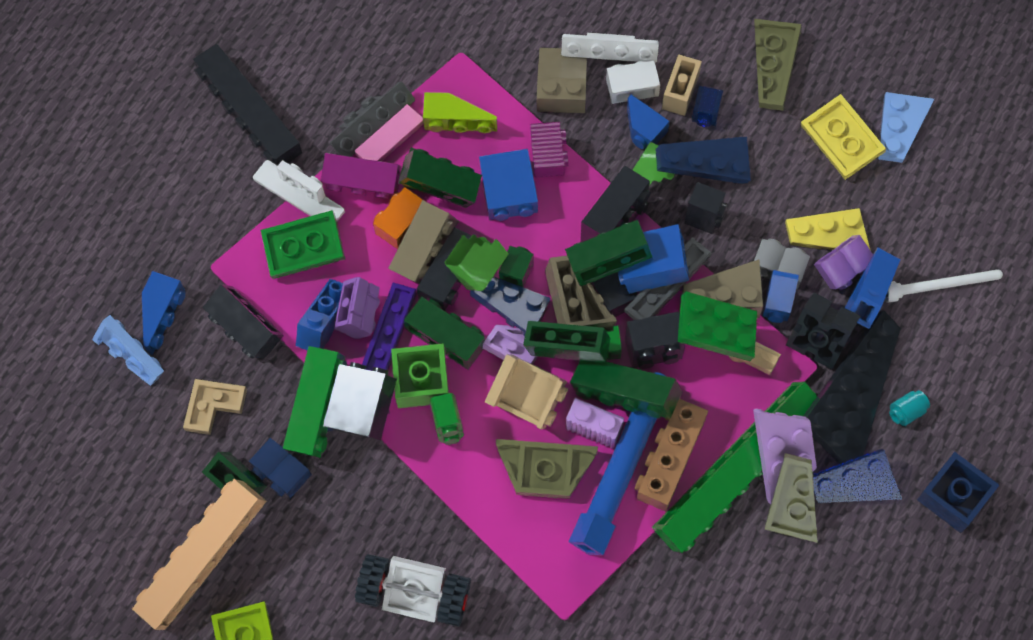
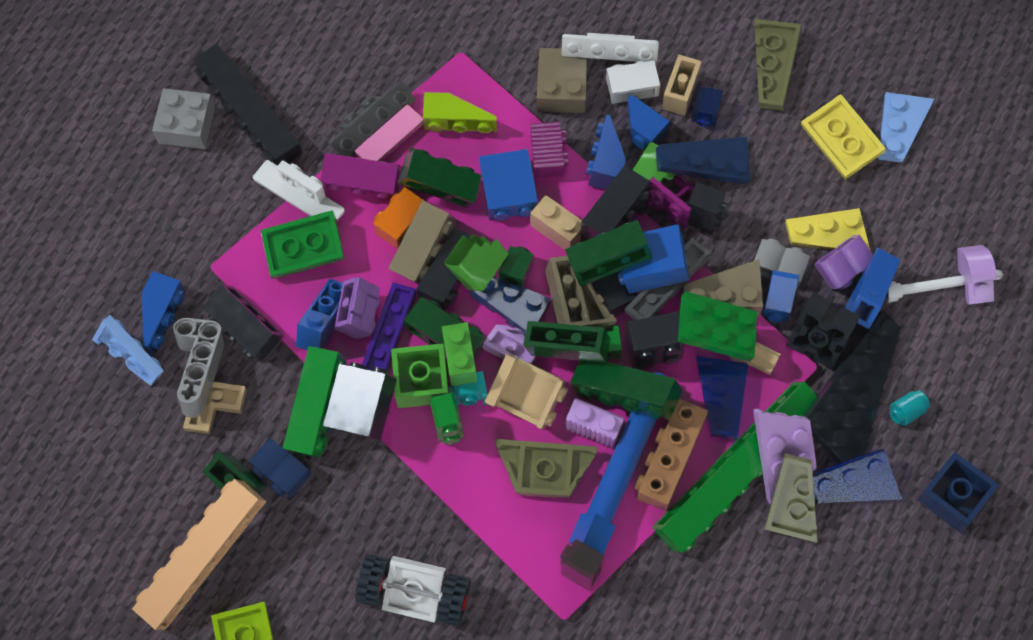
none -> light grey brick [152,88,215,149]
none -> light grey beam [173,318,225,418]
none -> bright green brick [442,322,477,386]
none -> teal brick [448,371,487,406]
none -> tan brick [530,195,582,250]
none -> clear smoke brick [560,539,605,591]
none -> blue slope [586,114,626,190]
none -> magenta plate [648,174,695,229]
none -> clear blue wing [696,355,748,441]
none -> lavender brick [957,245,997,304]

